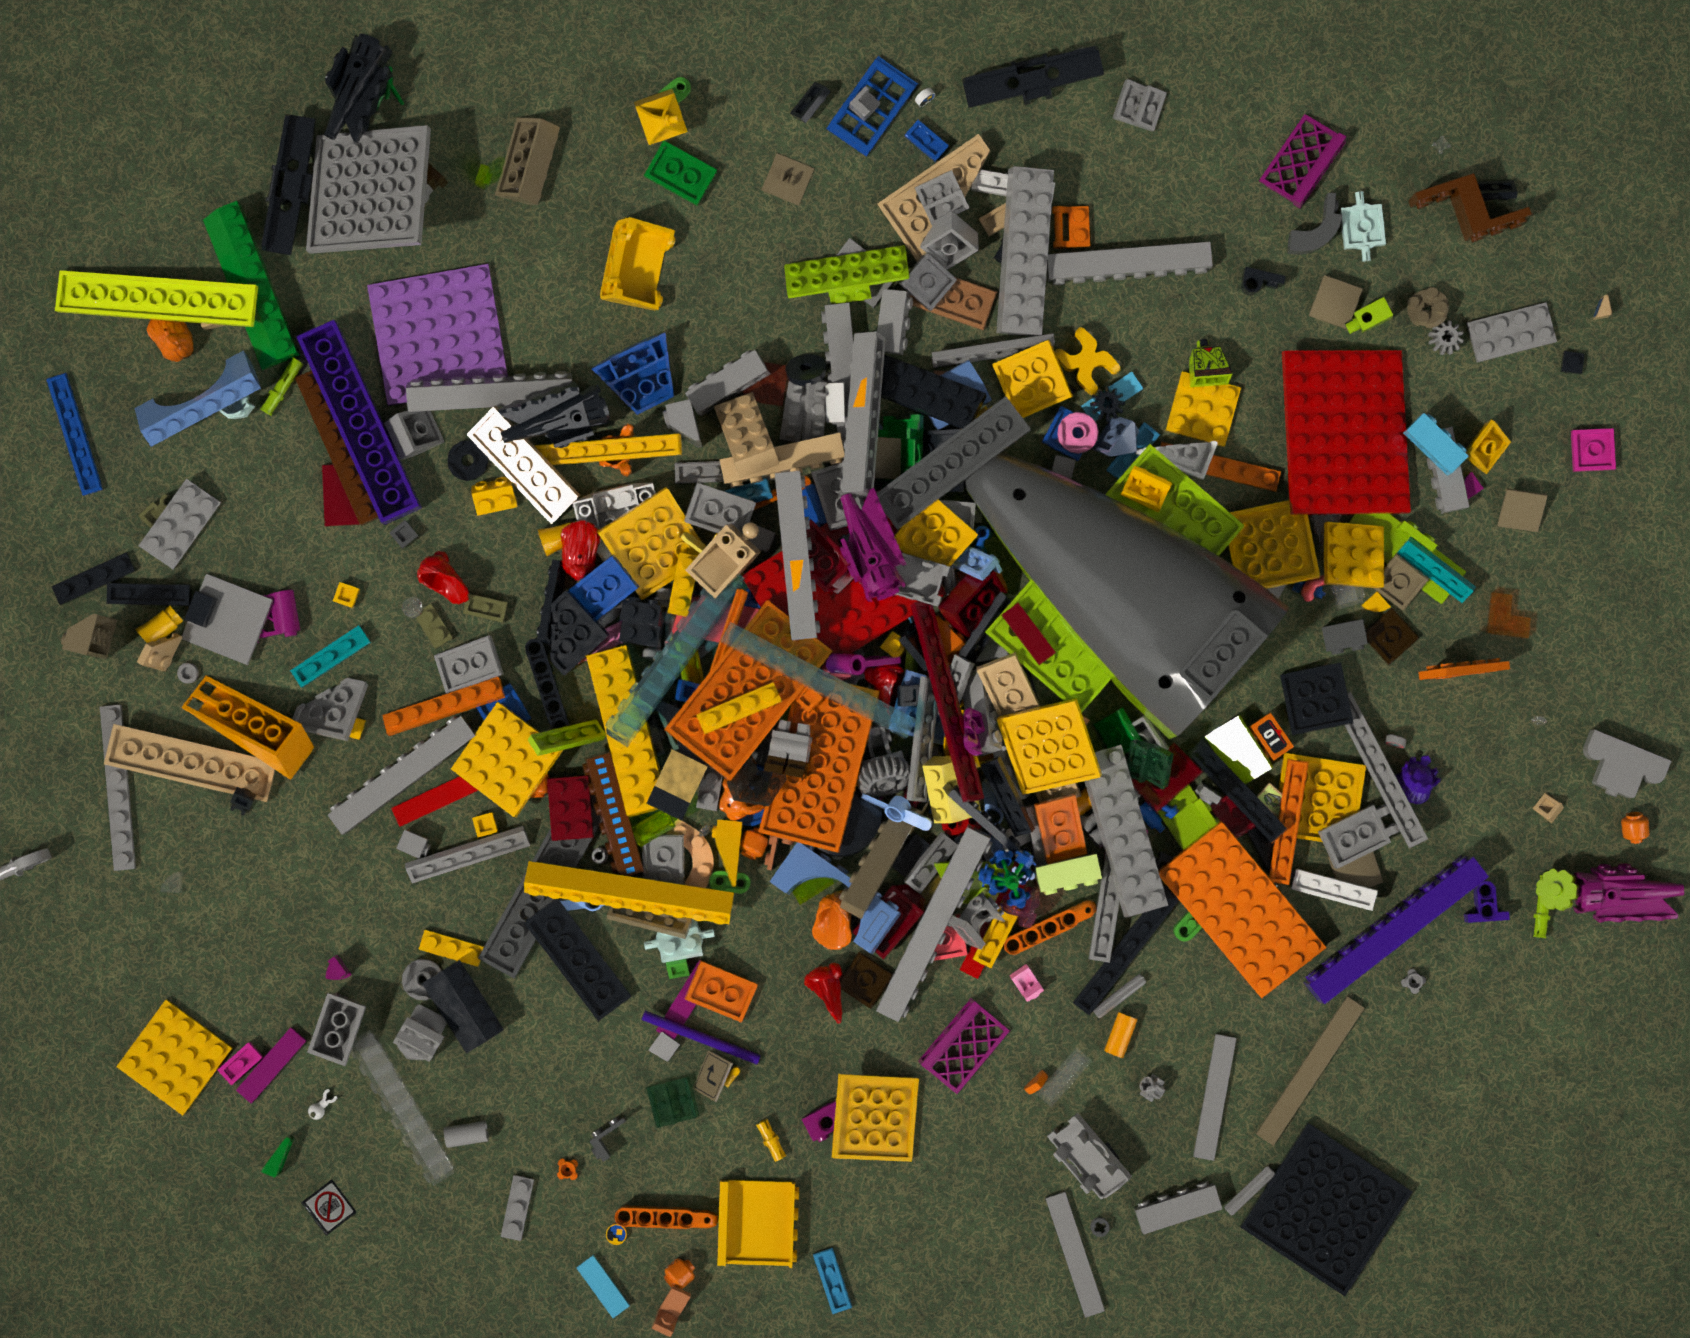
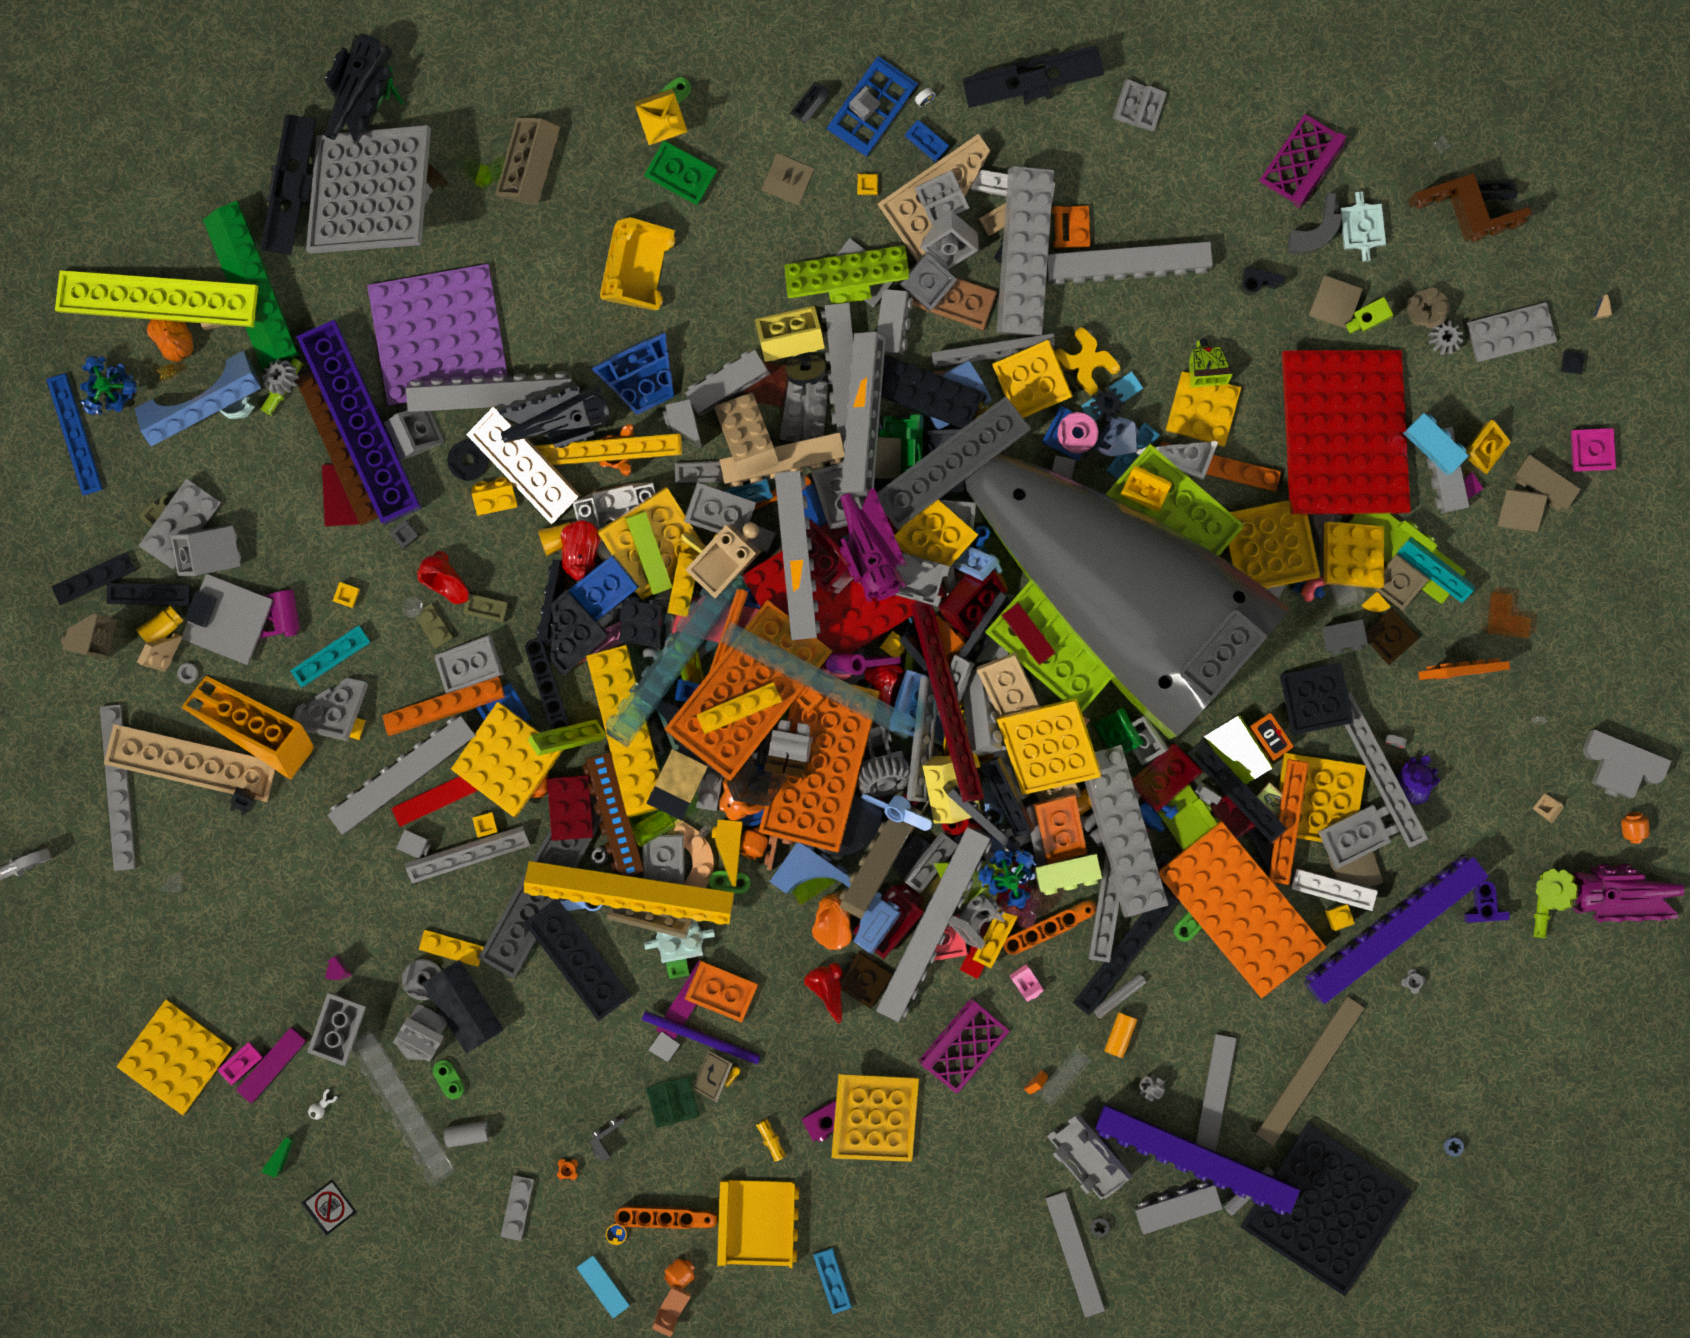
white sticker [825,383,845,422] -> none
black tile [897,684,919,707] -> none
magenta slope [964,708,985,756] -> none
clear green slope [1127,739,1174,789] -> none
none -> blue plant [80,356,138,415]
none -> clear yellow bush [156,364,178,381]
none -> light grey slope [170,526,241,576]
none -> light grey gear [262,359,299,395]
none -> bright green plate [433,1060,465,1099]
none -> lime tile [625,511,672,595]
none -> light yellow slope [755,305,825,362]
none -> yellow tile [857,174,878,195]
none -> dark purple brick [1095,1104,1300,1215]
none -> yellow brick [1325,904,1355,931]
none -> sand blue bush [1444,1137,1464,1157]
none -> dark tan brick [1512,455,1581,512]

